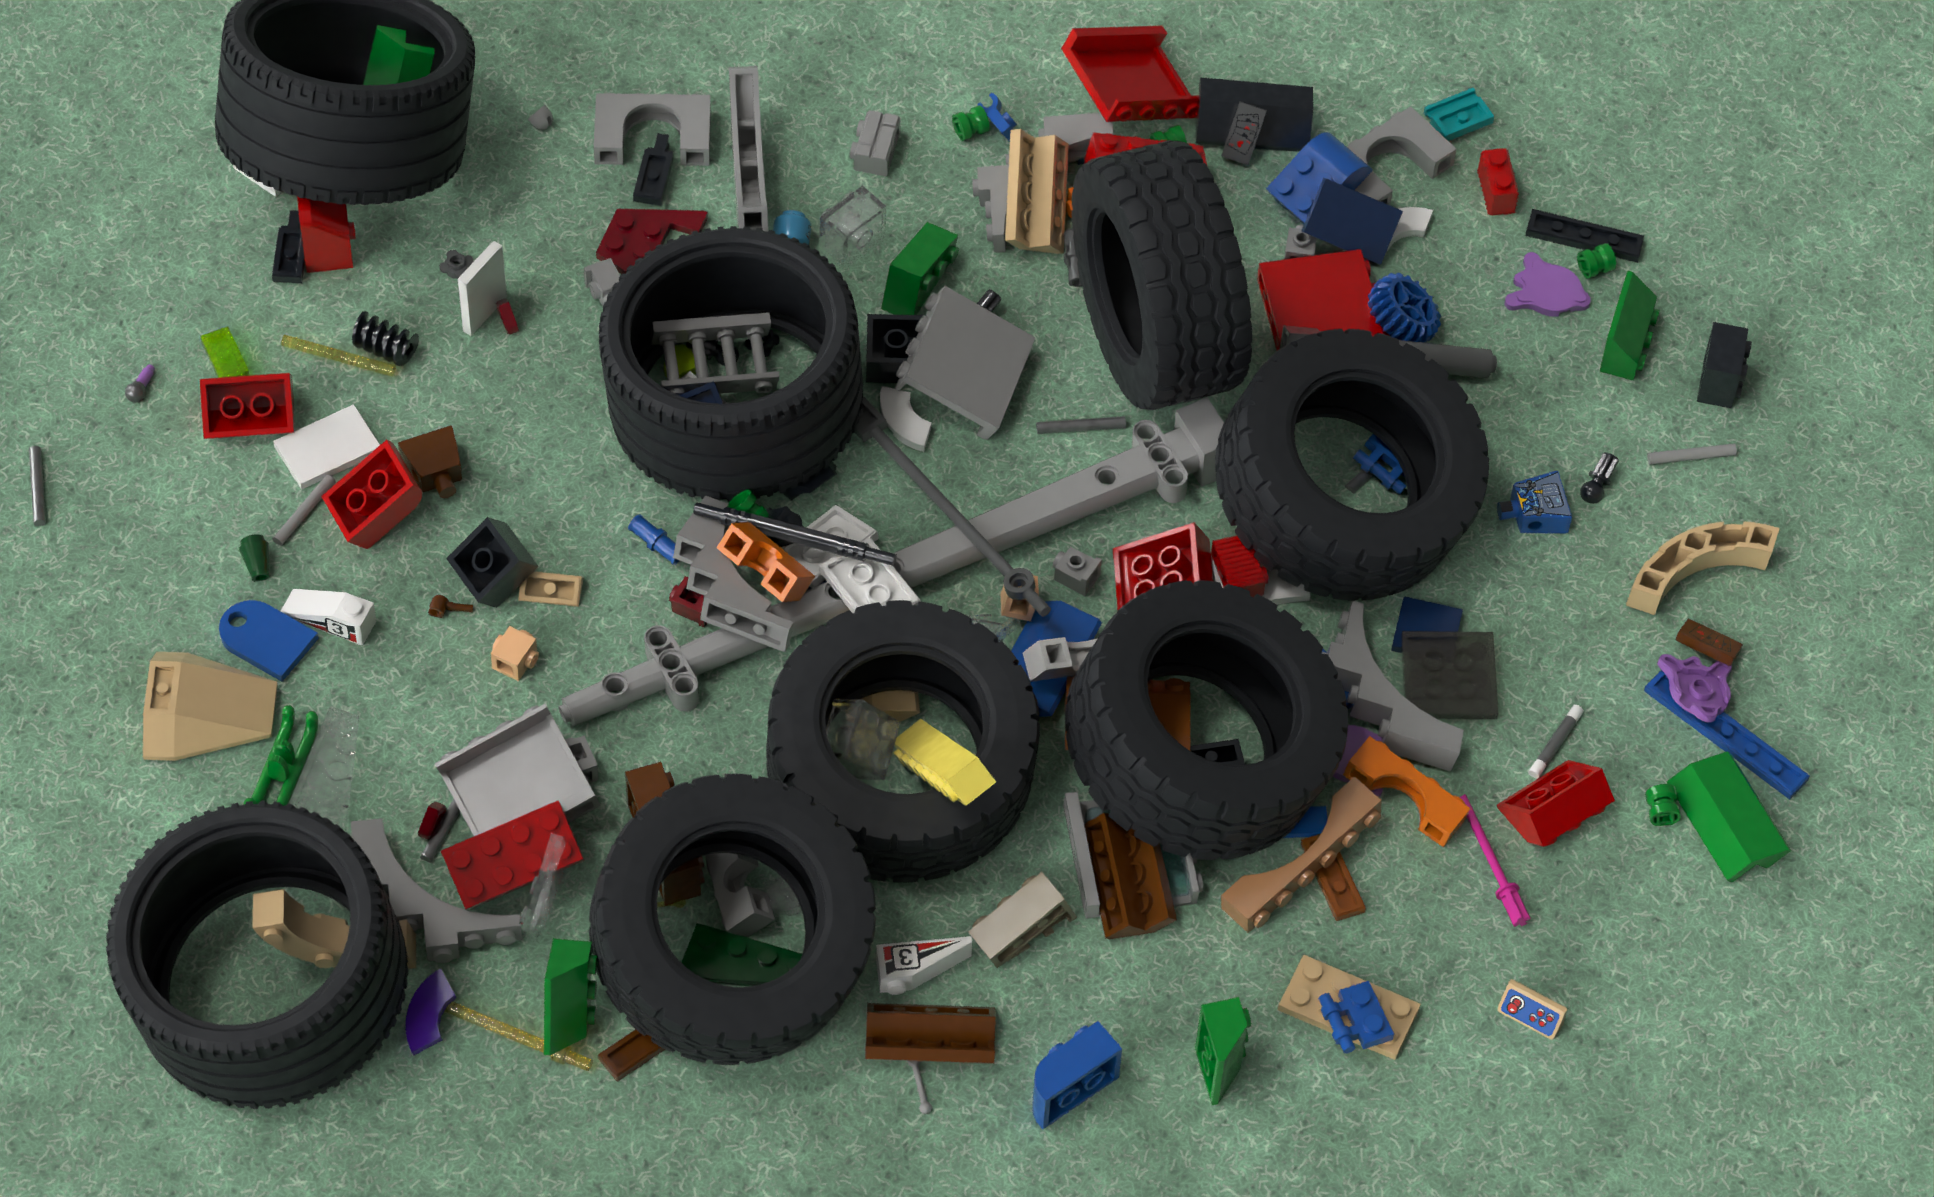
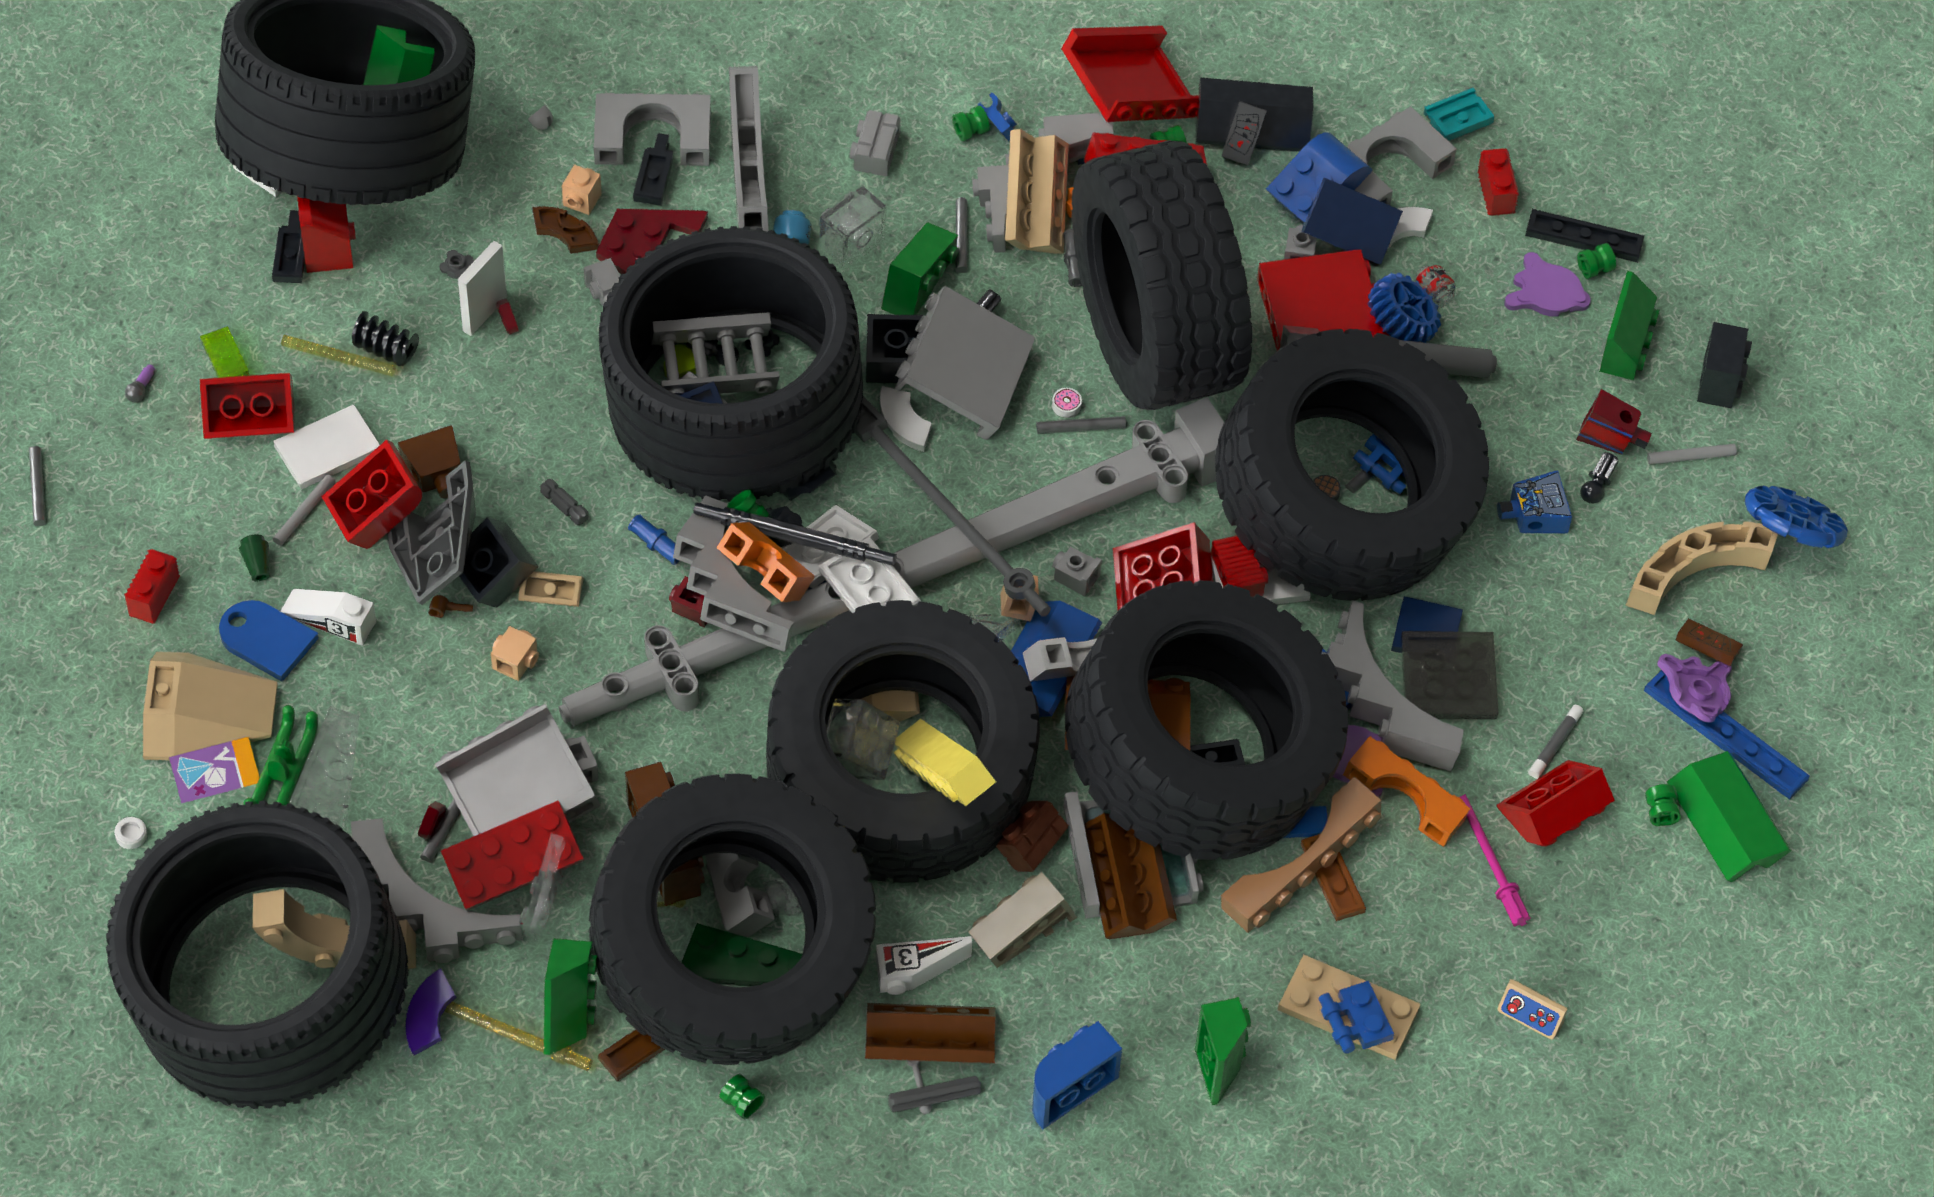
none -> white tile [114,817,147,849]
none -> red brick [124,549,180,624]
none -> sticker [169,737,260,804]
none -> dark grey wedge [387,460,476,605]
none -> reddish brown tile [532,206,599,254]
none -> dark grey axle [540,479,589,525]
none -> light nougat brick [562,165,602,215]
none -> green wheel [719,1074,765,1119]
none -> dark grey axle [888,1076,981,1112]
none -> flat silver bar [956,197,967,273]
none -> copper brick [996,801,1068,872]
none -> tile [1052,388,1082,418]
none -> tile [1313,475,1341,501]
none -> clear head [1414,265,1456,308]
none -> dark red torso [1576,389,1652,454]
none -> blue plate [1745,486,1848,548]

